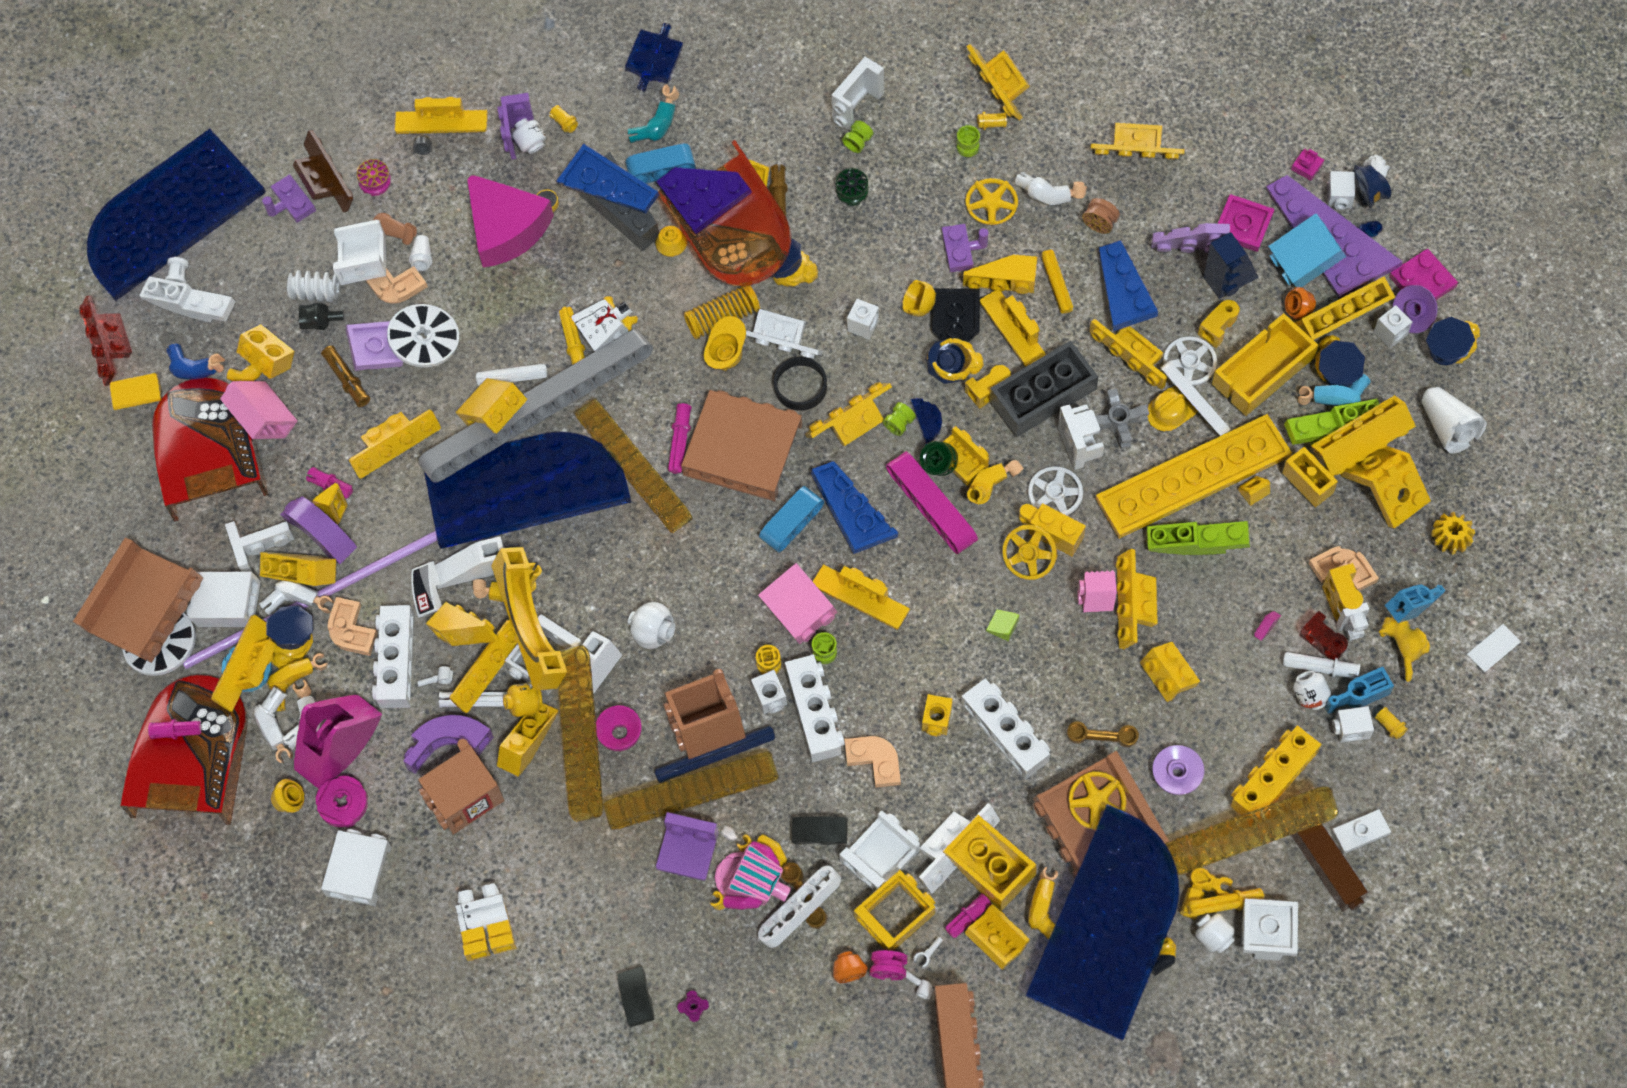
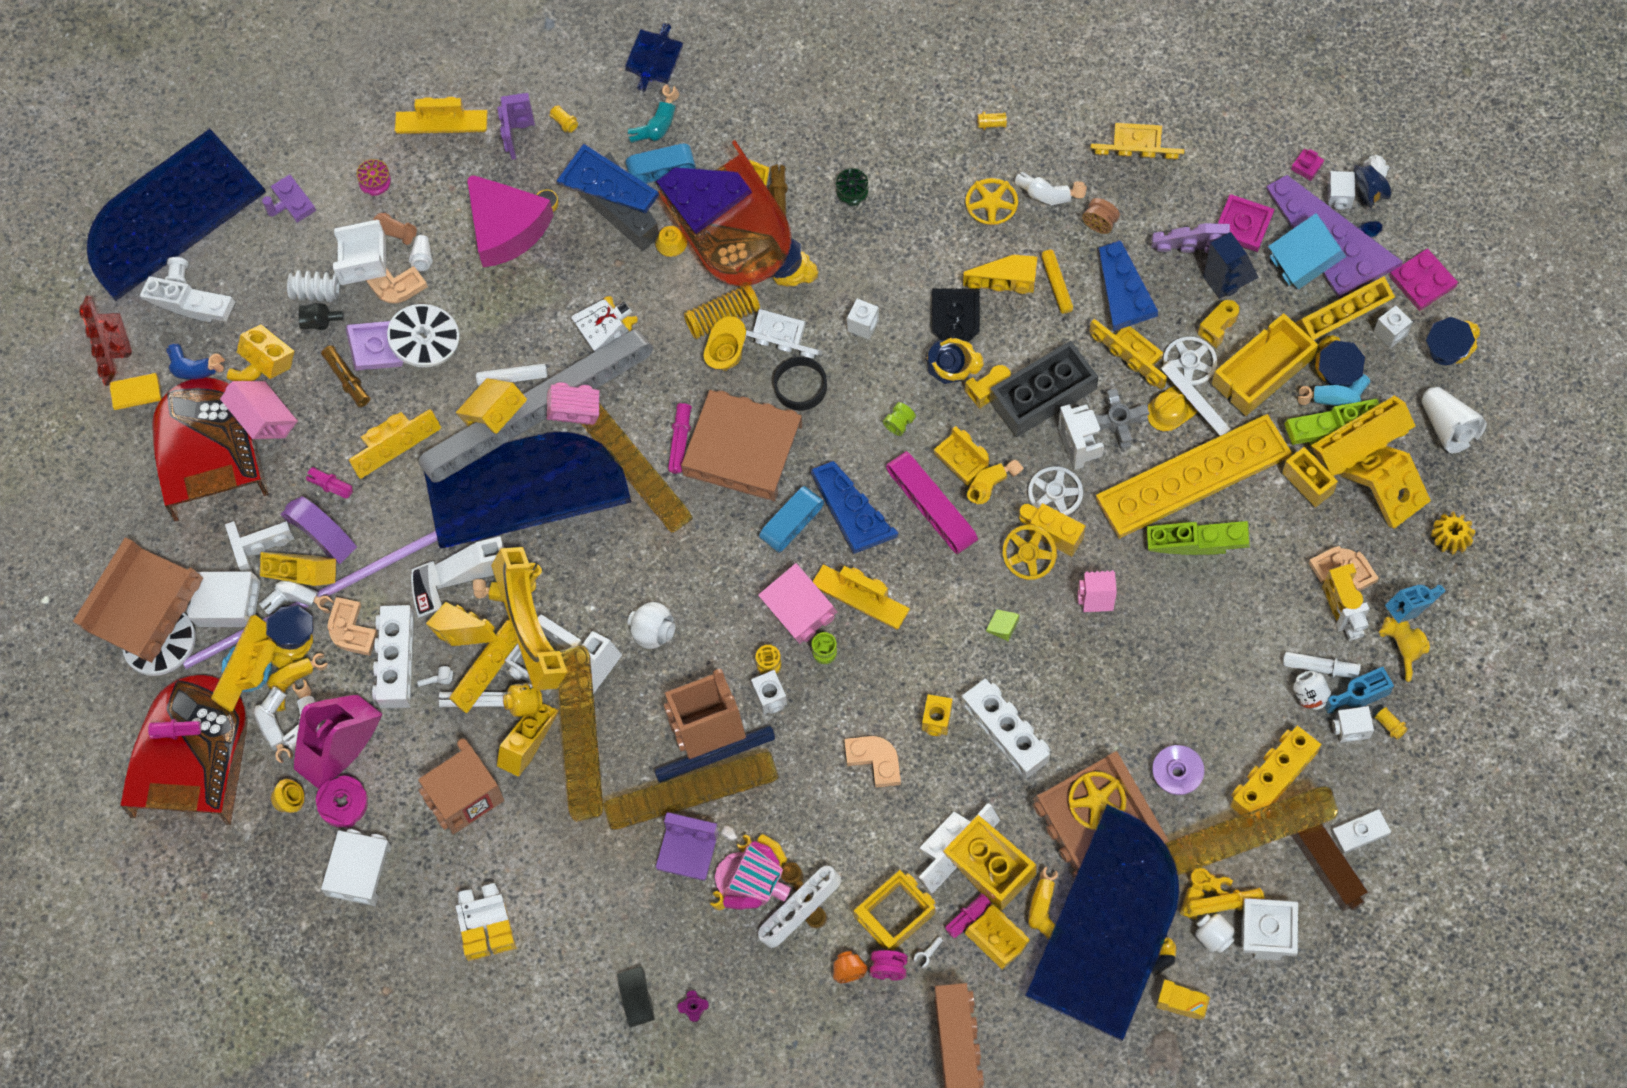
reddish brown bracket [293,130,353,212] -> none
yellow slope [313,483,348,525] -> none
medium lavender arch [403,715,494,774] -> none
dark grey hinge [413,134,432,155] -> none
white head [512,118,546,154] -> none
yellow axle [559,306,585,365] -> none
dark pink piece [595,705,642,751] -> none
white brick [785,655,845,763] -> none
pearl dark grey slope [792,816,848,845] -> none
yellow bracket [805,382,892,446] -> none
white panel [832,57,884,131] -> none
white panel [839,811,920,892] -> none
lime wheel [842,120,874,153] -> none
yellow hair [902,280,936,317] -> none
white hand [906,970,933,1000] -> none
clear blue tile [911,398,942,444] -> none
dark green wheel [920,441,958,476] -> none
medium lavender plate [942,224,988,273] -> none
lime wheel [957,125,980,157] -> none
yellow bracket [966,44,1030,120] -> none
yellow bracket [980,289,1047,367] -> none
pearl gold bar [1067,721,1139,748] -> none
yellow bracket [1116,549,1158,649] -> none
yellow bracket [1140,642,1201,702] -> none
yellow slope [1238,476,1270,506] -> none
dark pink tile [1254,611,1281,641] -> none
orange cone [1285,287,1316,320] -> none
clear red leg [1299,611,1348,660] -> none
medium lavender dish [1393,285,1438,333] -> none
white sticker [1467,624,1521,672] -> none
none -> bright pink brick [547,382,600,425]
none -> yellow leg [1156,979,1210,1020]

